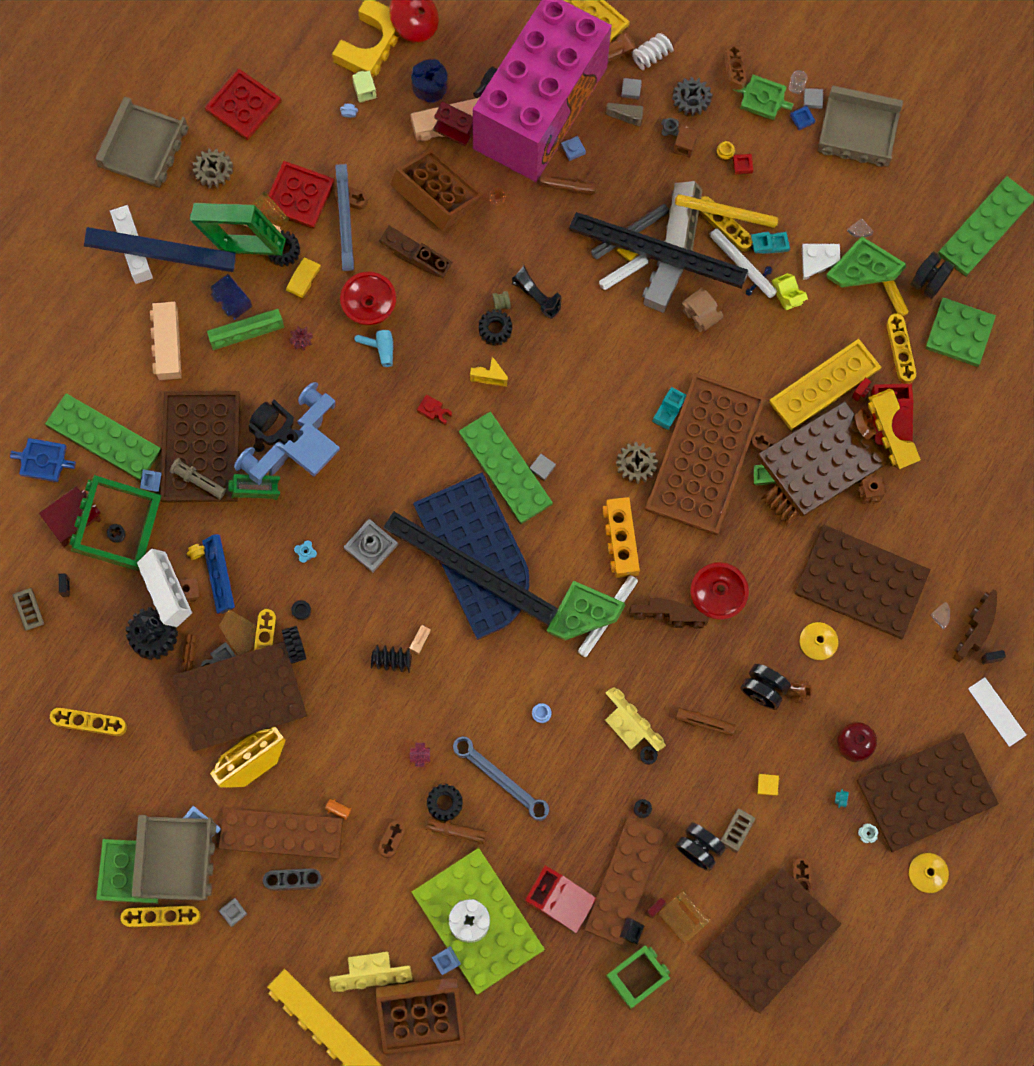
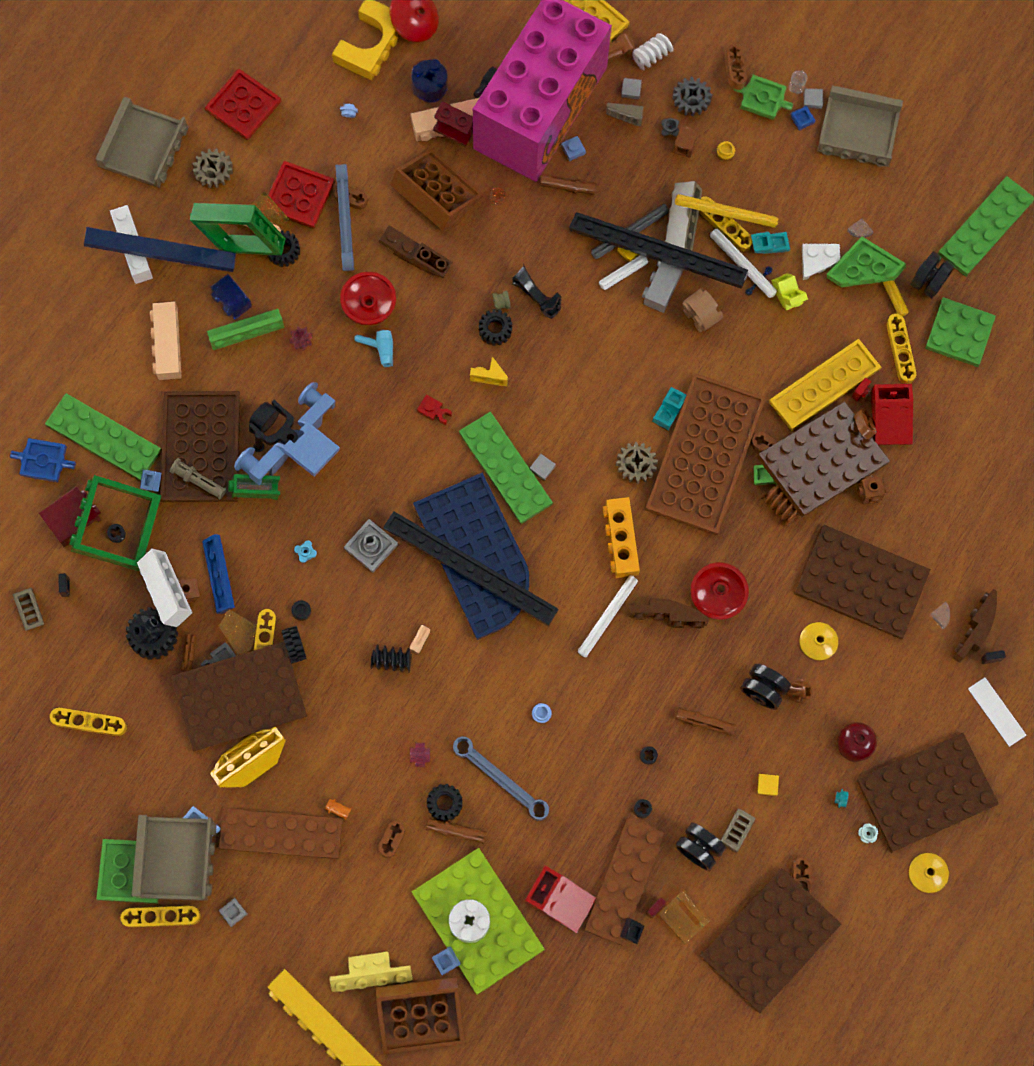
yellow plate [186,544,205,560] -> none
dark grey beam [263,869,323,891] -> none
yellow slope [286,257,321,298] -> none
yellowish green brick [352,71,377,103] -> none
bright green plate [547,581,625,640] -> none
light yellow bracket [605,687,666,751] -> none
bright green window [606,945,670,1009] -> none
red plate [733,154,754,175] -> none
yellow arch [868,389,921,469] -> none

